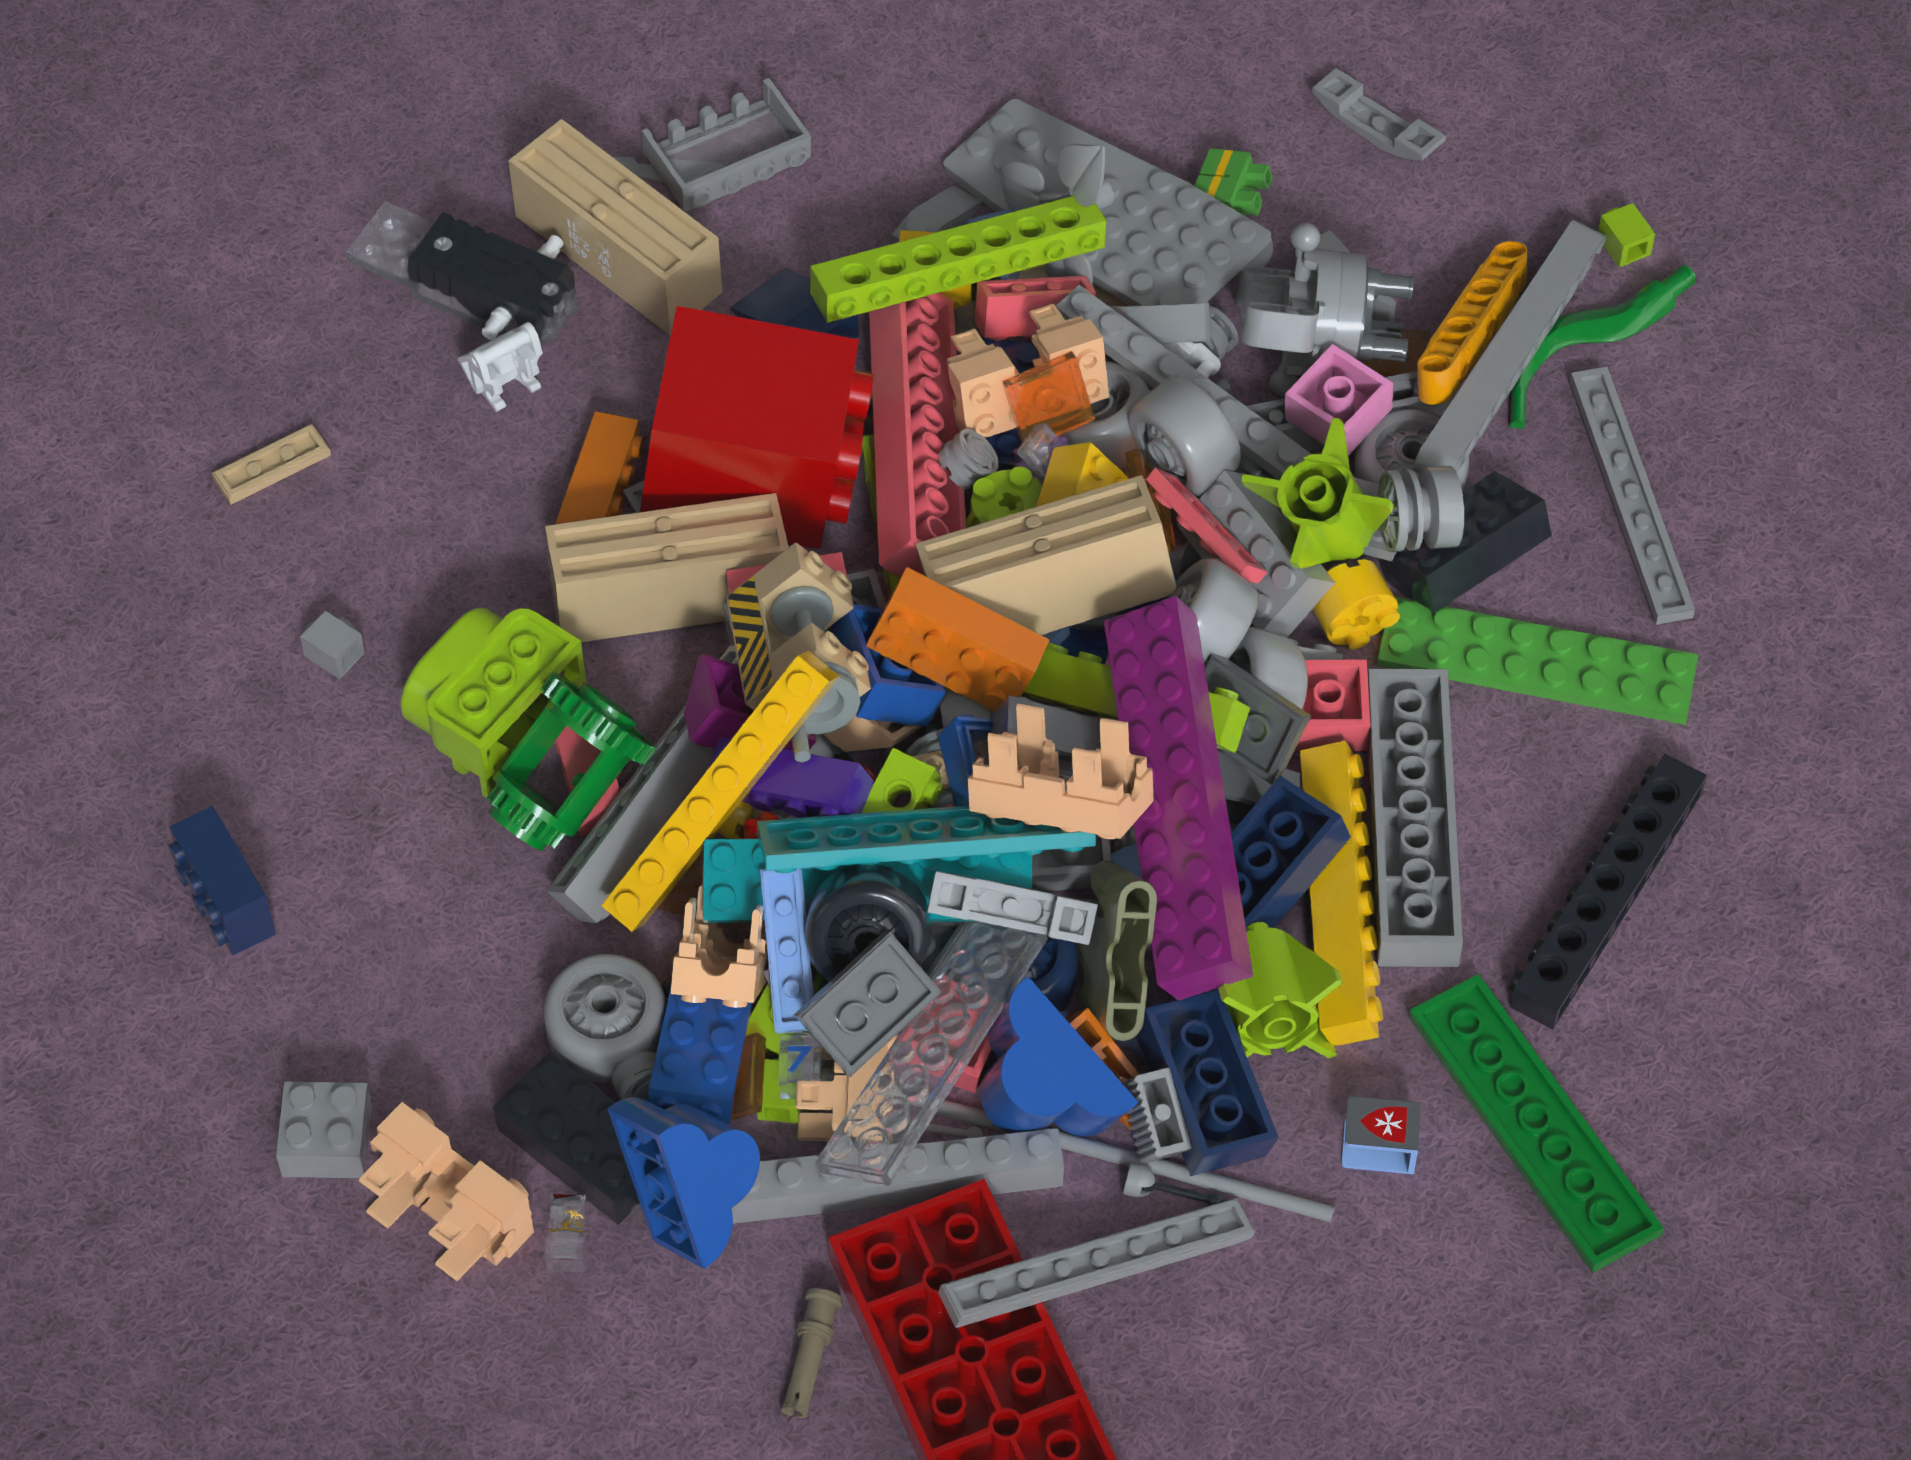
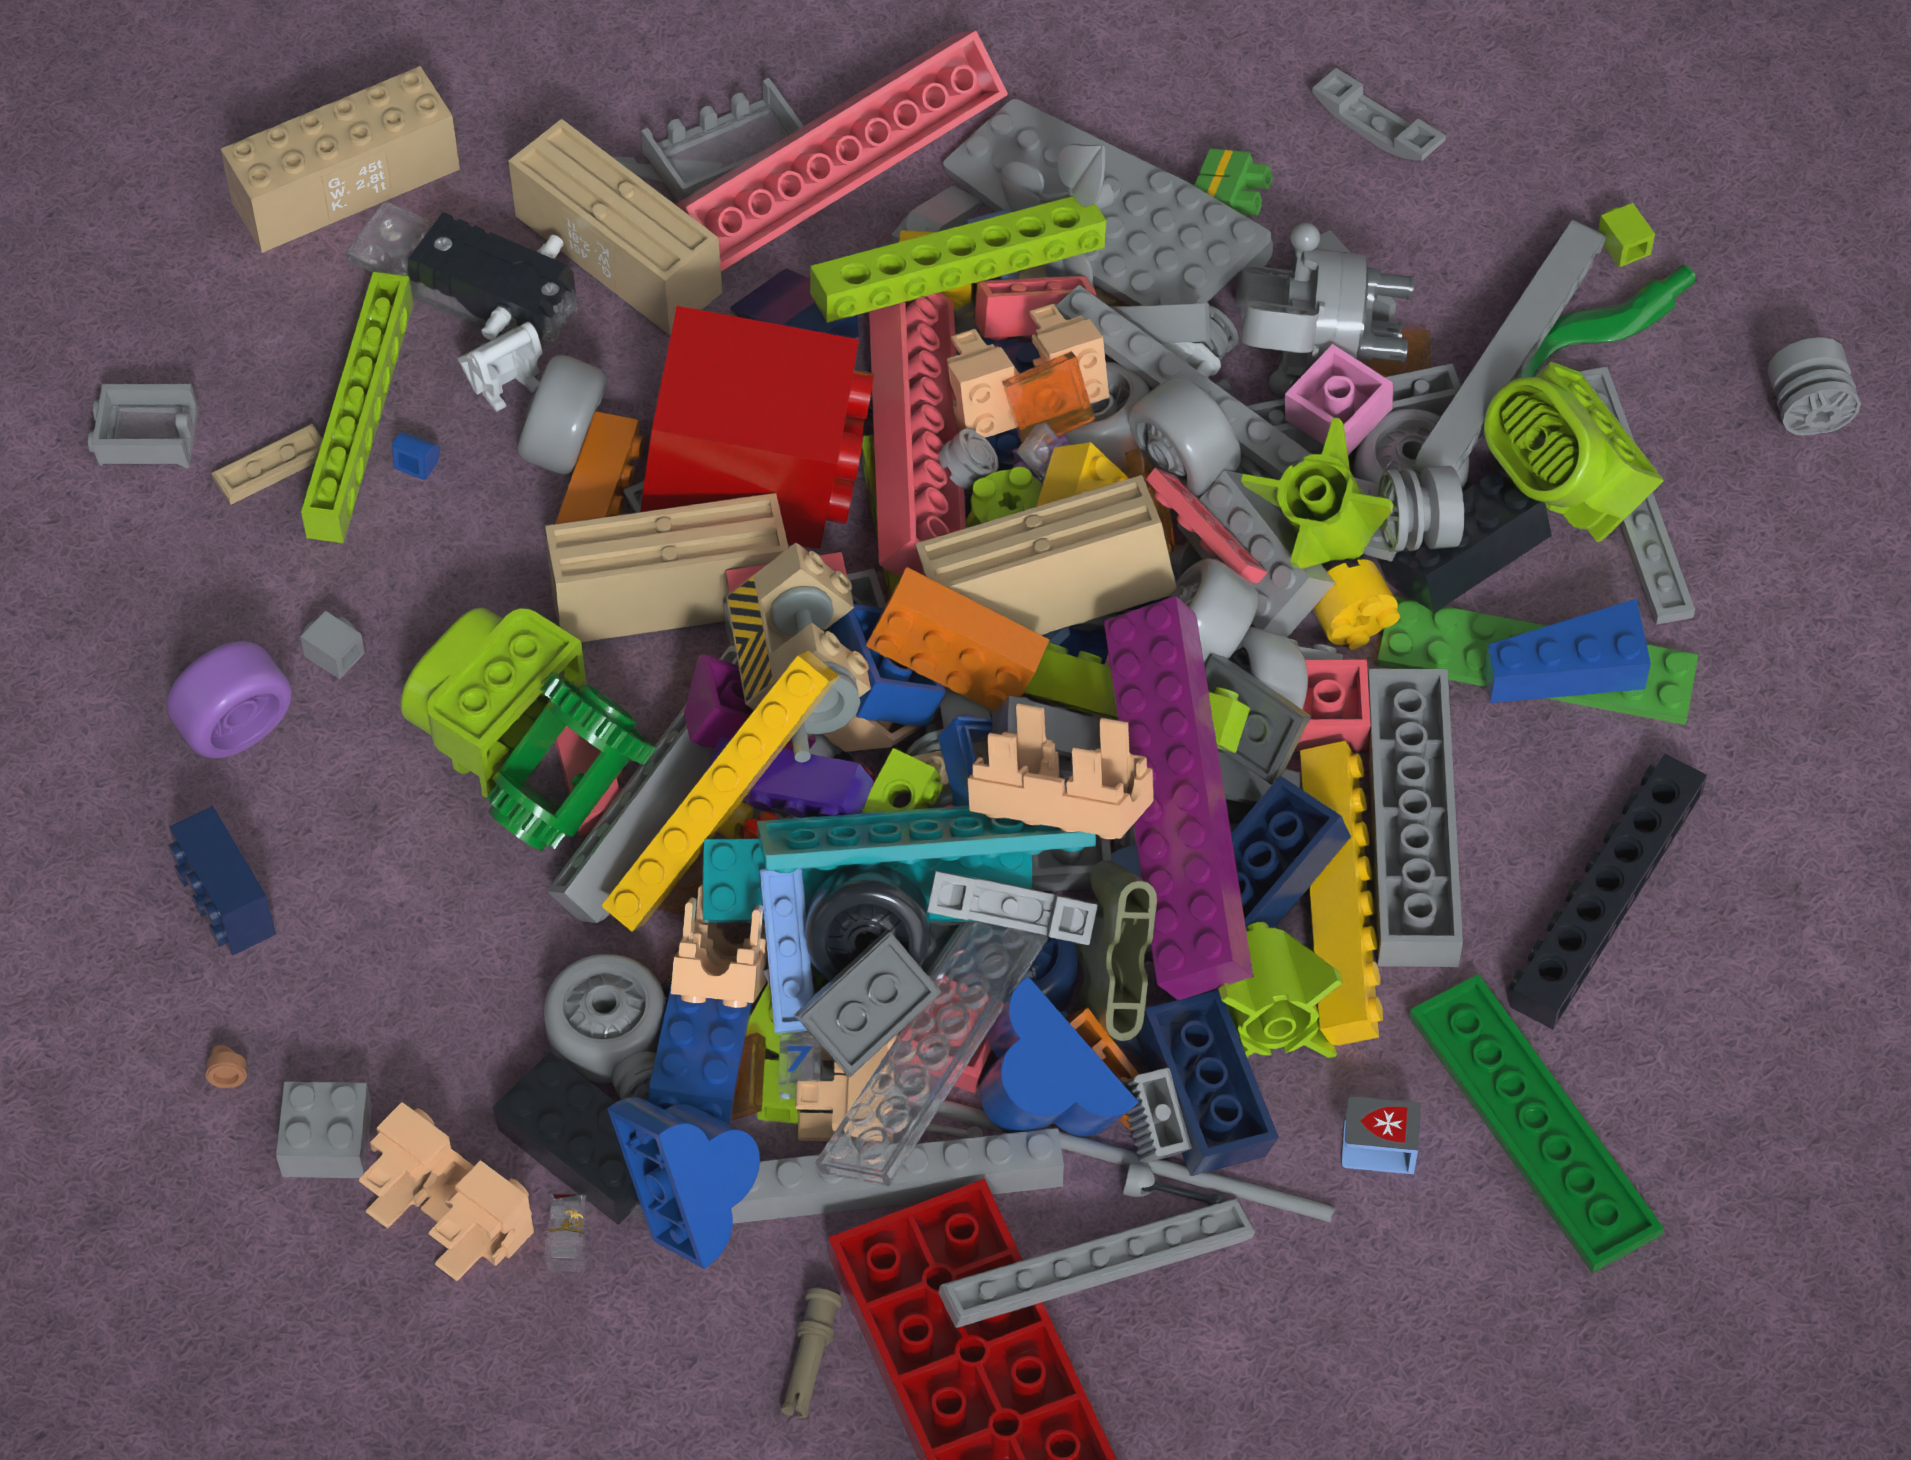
light orange beam [1417,241,1527,405] -> none
none -> light grey window [88,384,199,468]
none -> medium lavender wheel [166,641,292,759]
none -> nougat tile [205,1045,247,1088]
none -> tan brick [220,66,460,253]
none -> lime brick [301,272,414,543]
none -> blue brick [392,432,440,480]
none -> light grey wheel [517,355,608,475]
none -> coral brick [675,30,1008,271]
none -> lime brick [1484,362,1664,542]
none -> blue wedge [1484,598,1651,703]
none -> light grey wheel [1767,337,1861,436]

